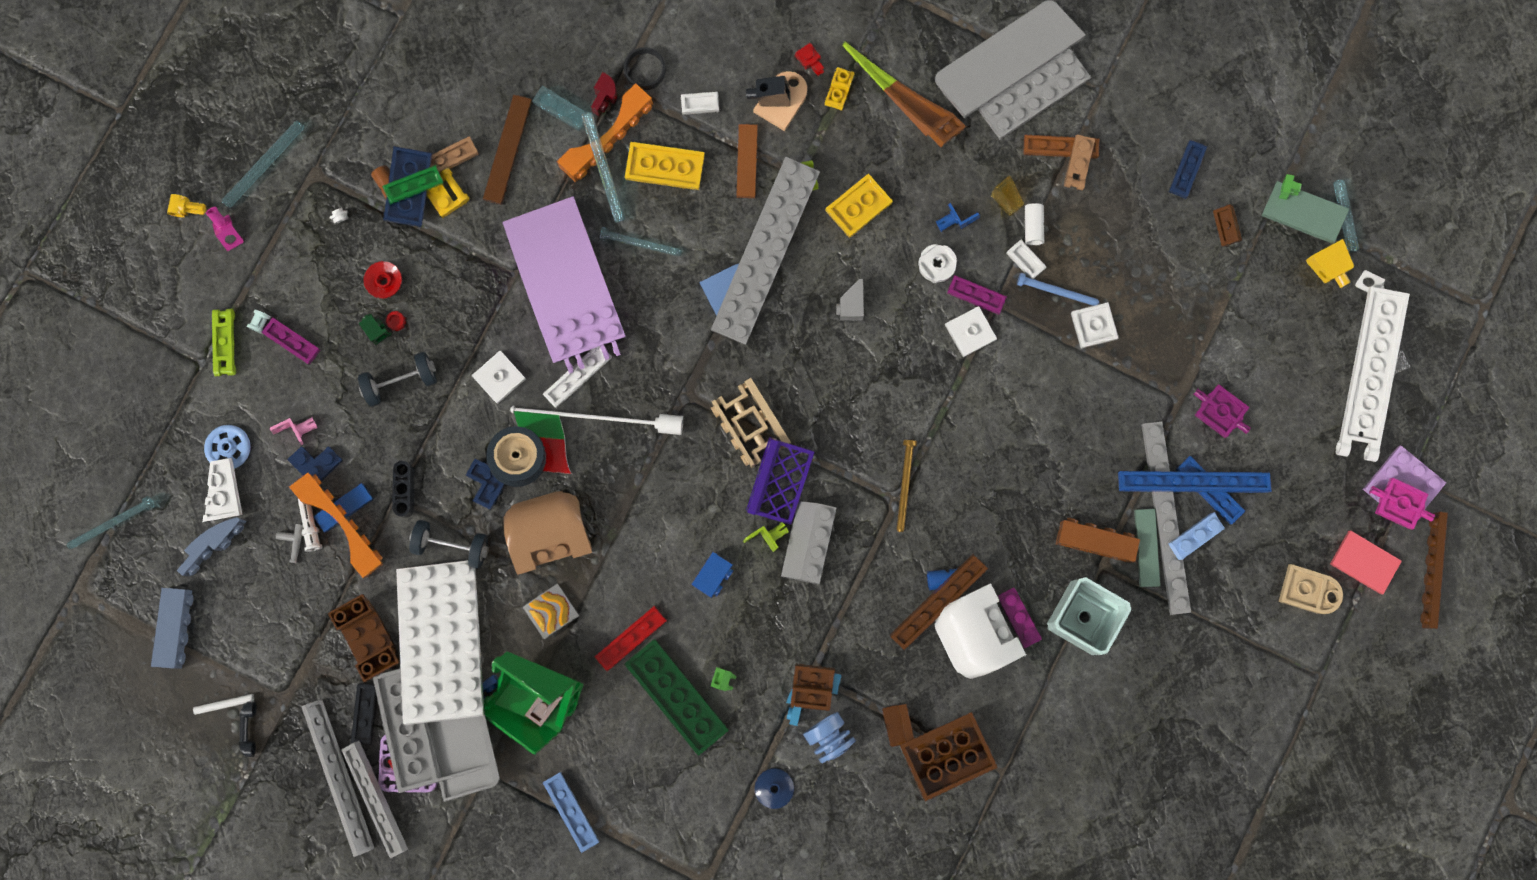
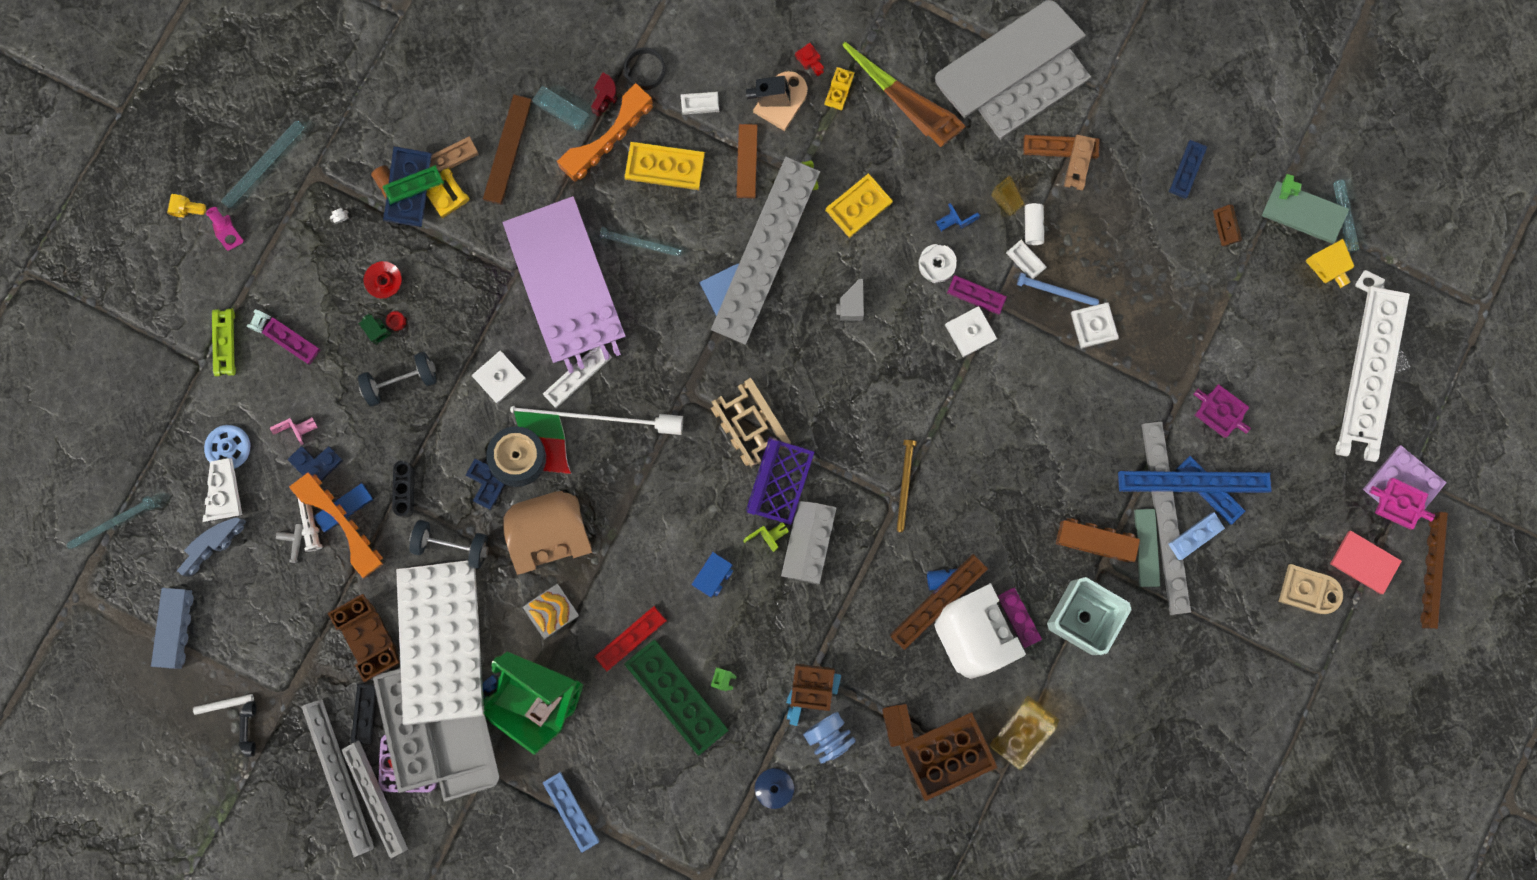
clear light blue axle [582,112,625,222] -> none
none -> clear yellow slope [989,696,1059,771]

